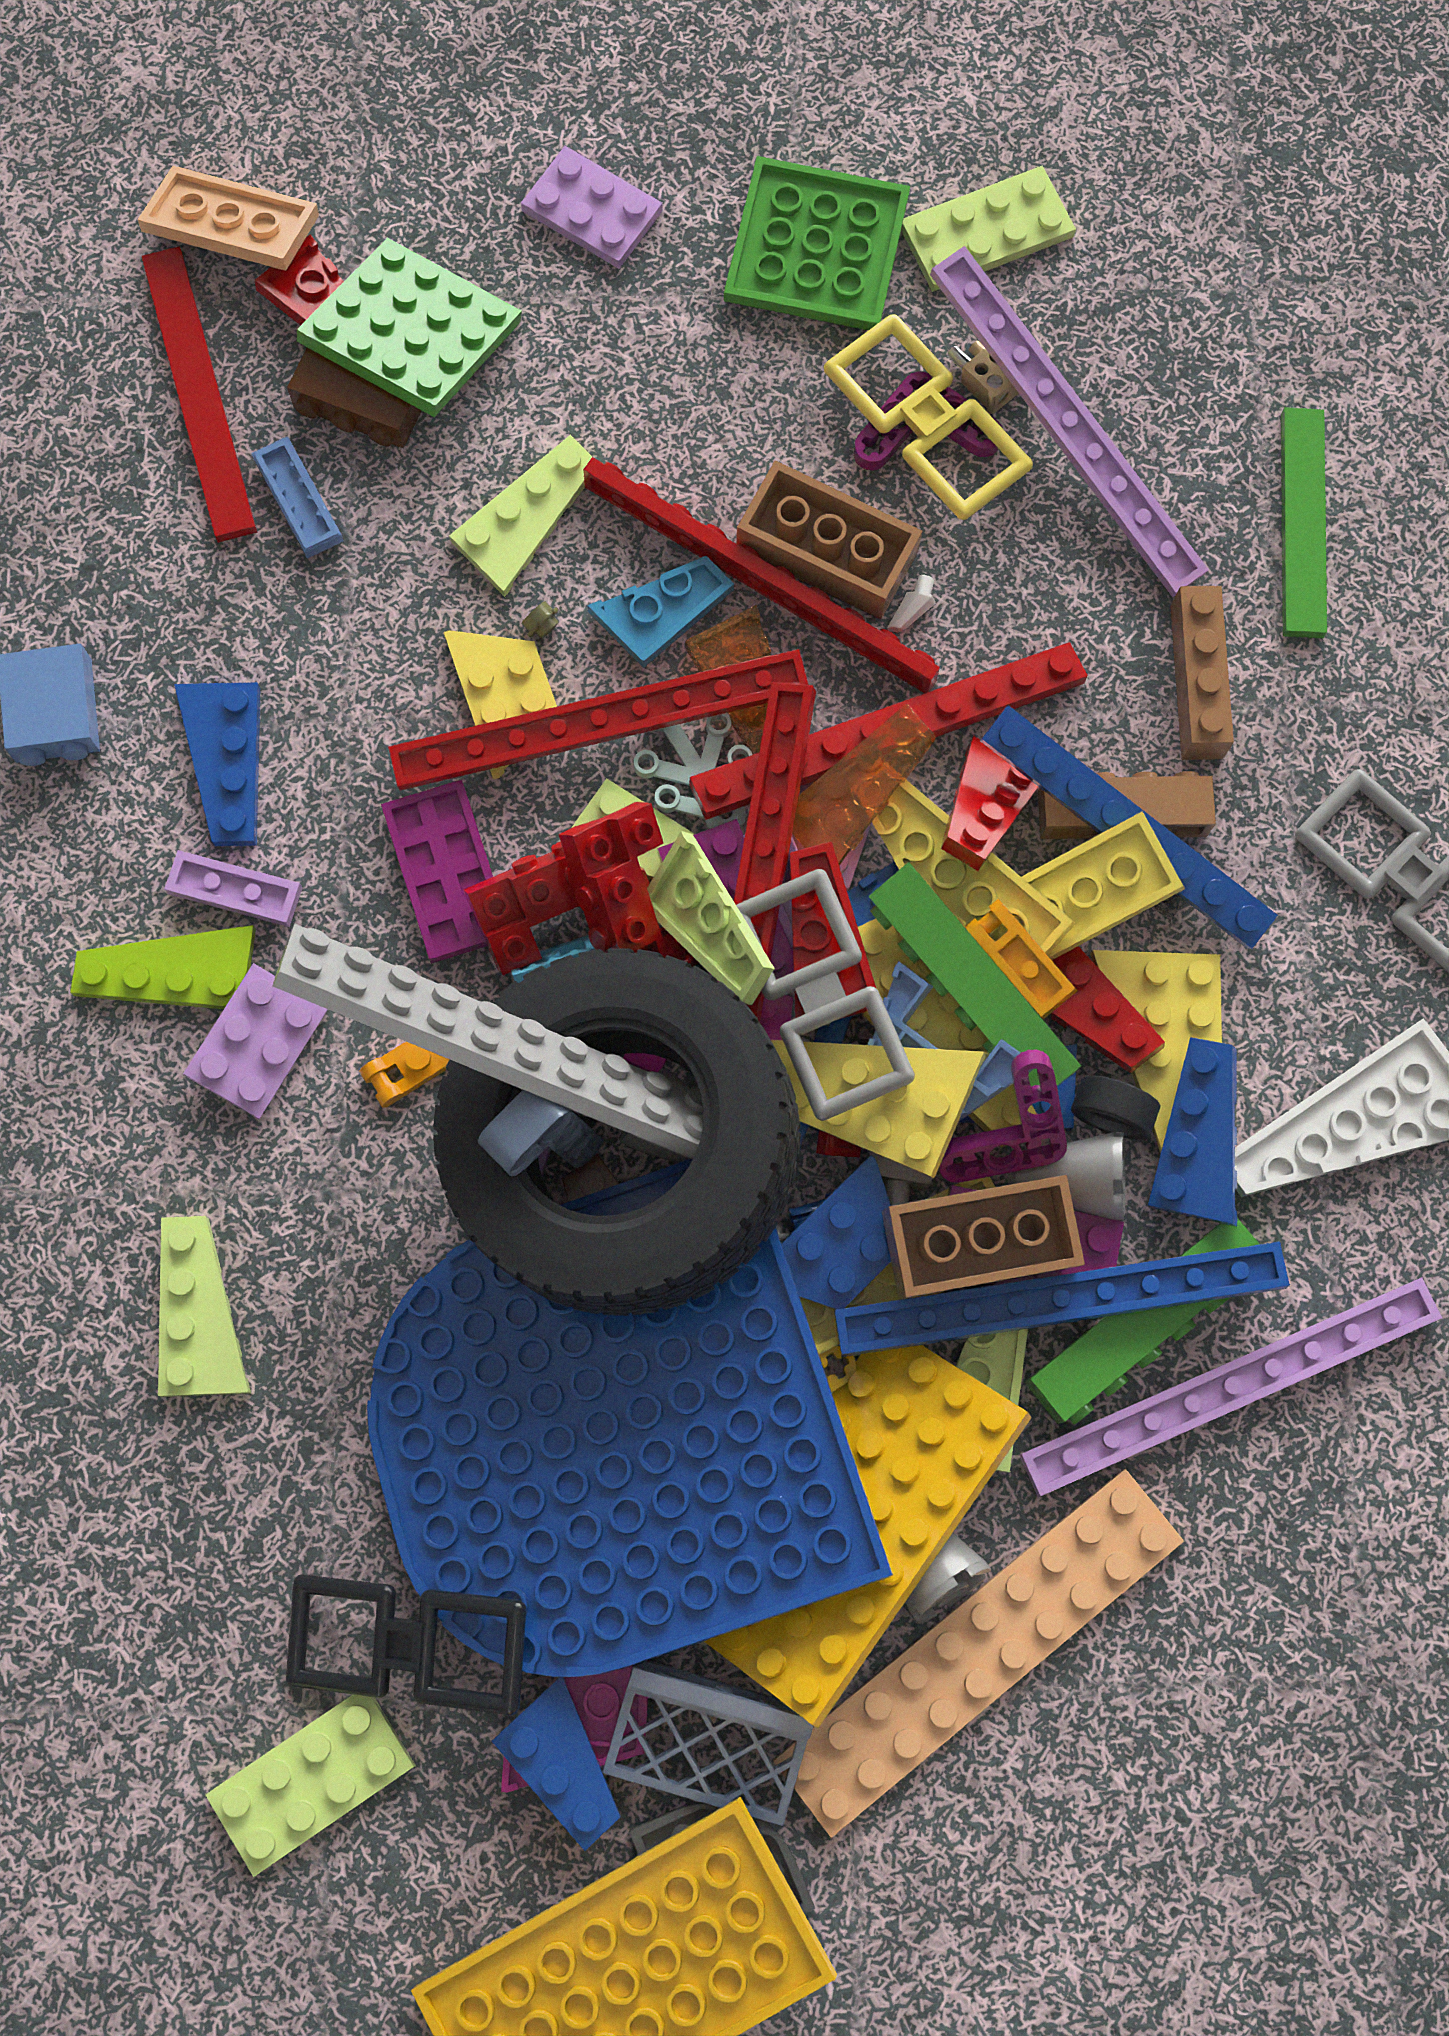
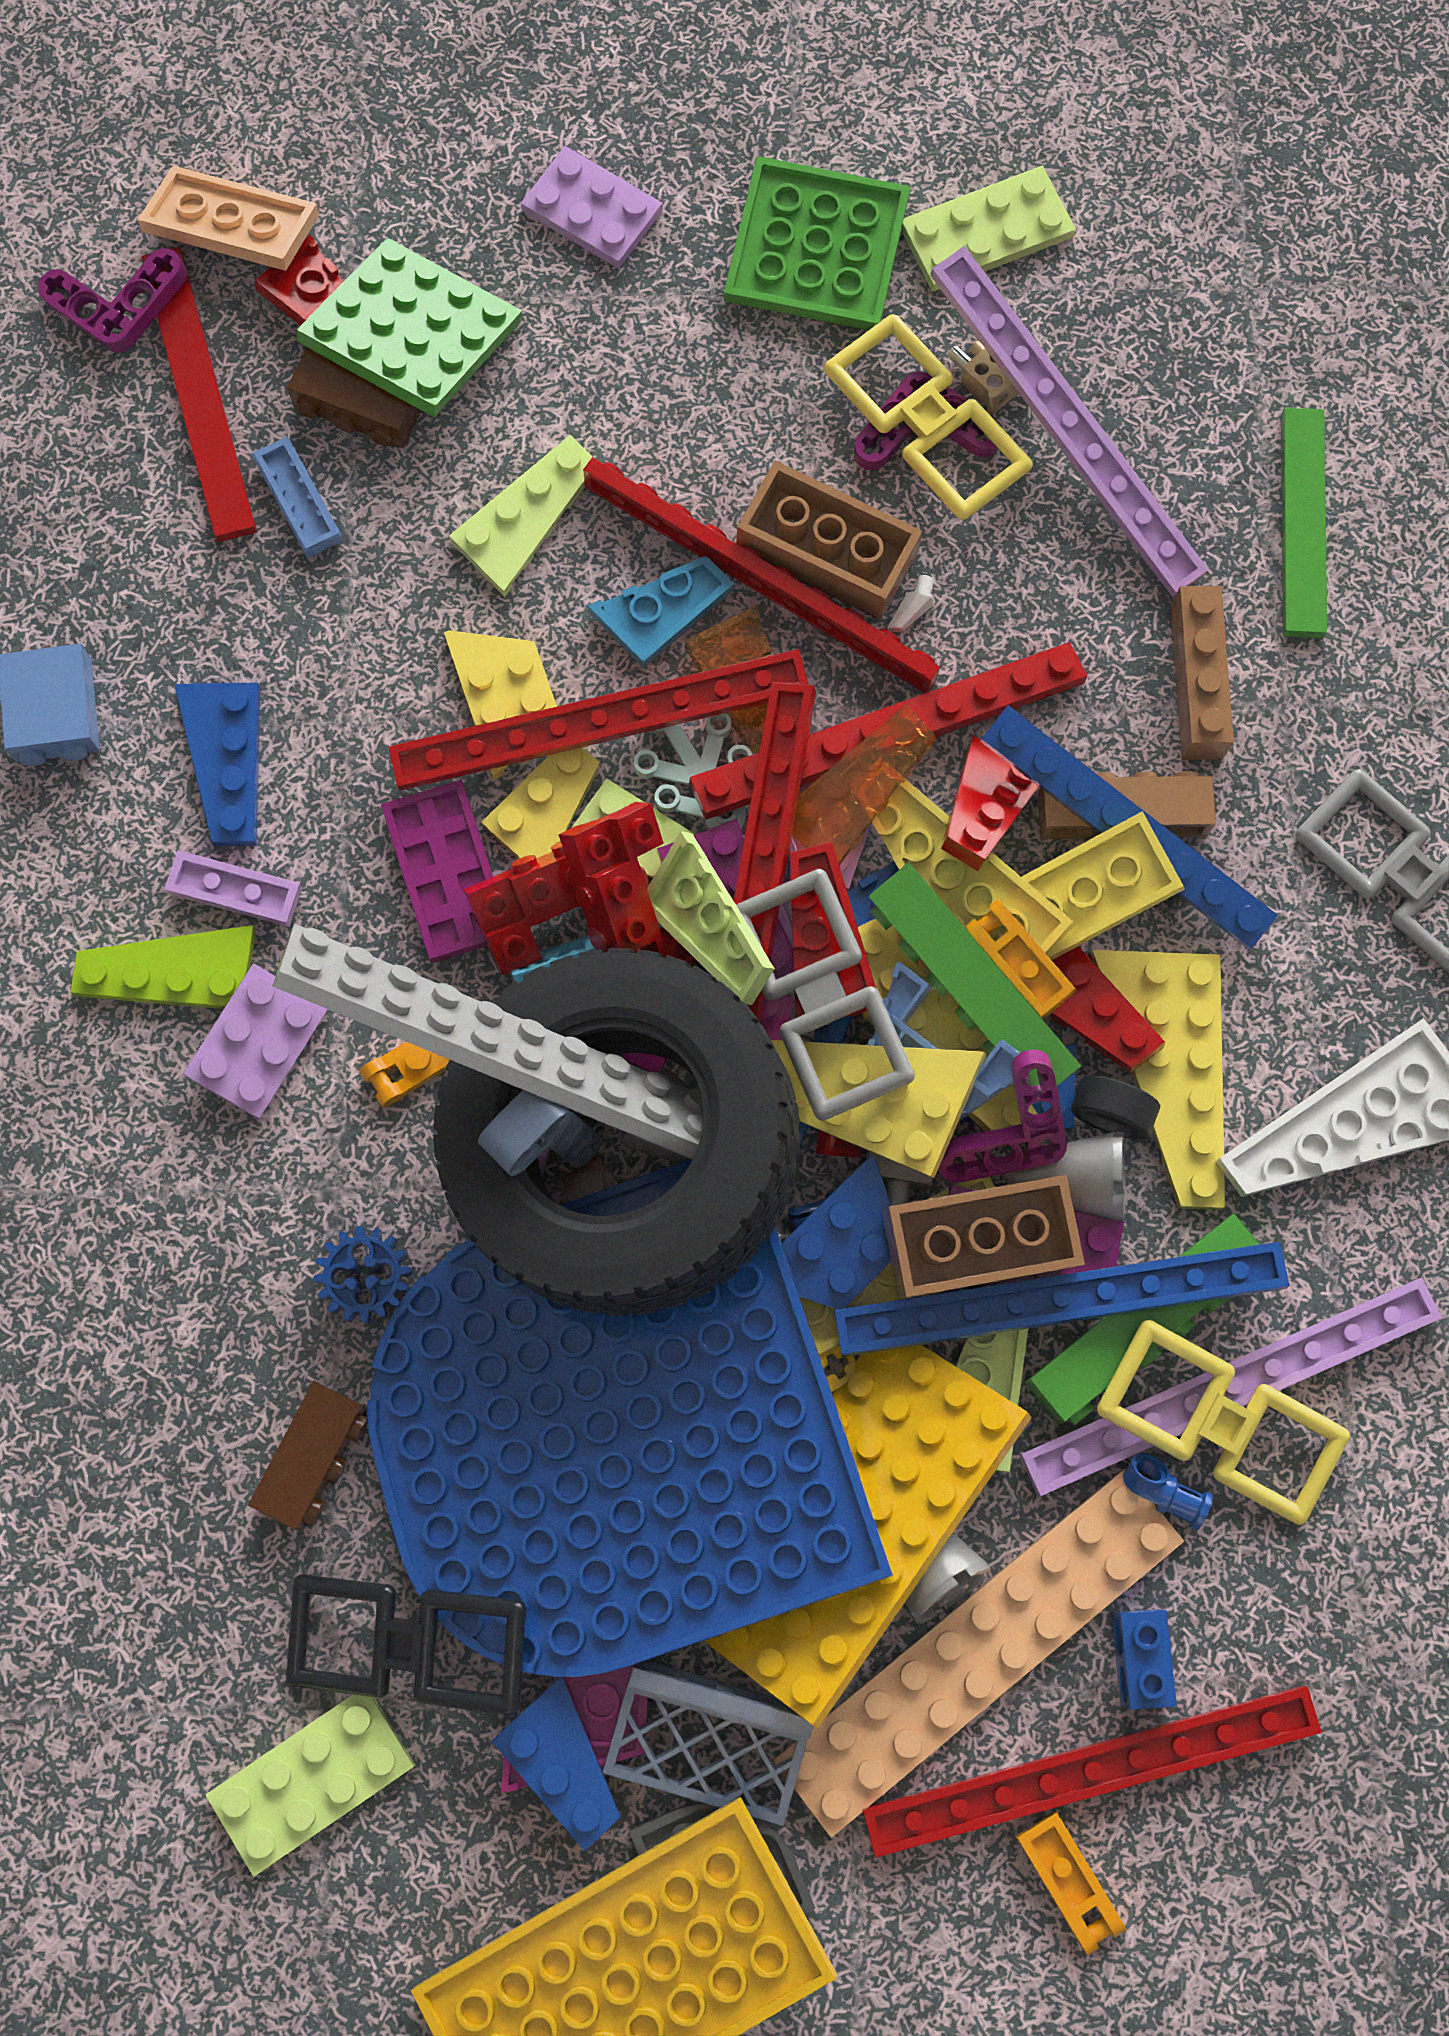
yellowish green wing [158,1216,251,1397] -> none
olive plate [521,601,559,639] -> none
blue wing [1148,1037,1237,1227] -> none
none -> magenta beam [38,248,187,353]
none -> reddish brown brick [248,1380,368,1531]
none -> blue gear [313,1226,413,1324]
none -> light yellow wing [481,747,600,859]
none -> red plate [862,1685,1322,1858]
none -> light orange plate [1015,1811,1127,1956]
none -> light yellow bar [1097,1320,1350,1525]
none -> blue brick [1111,1609,1177,1710]
none -> blue connector [1123,1453,1213,1530]

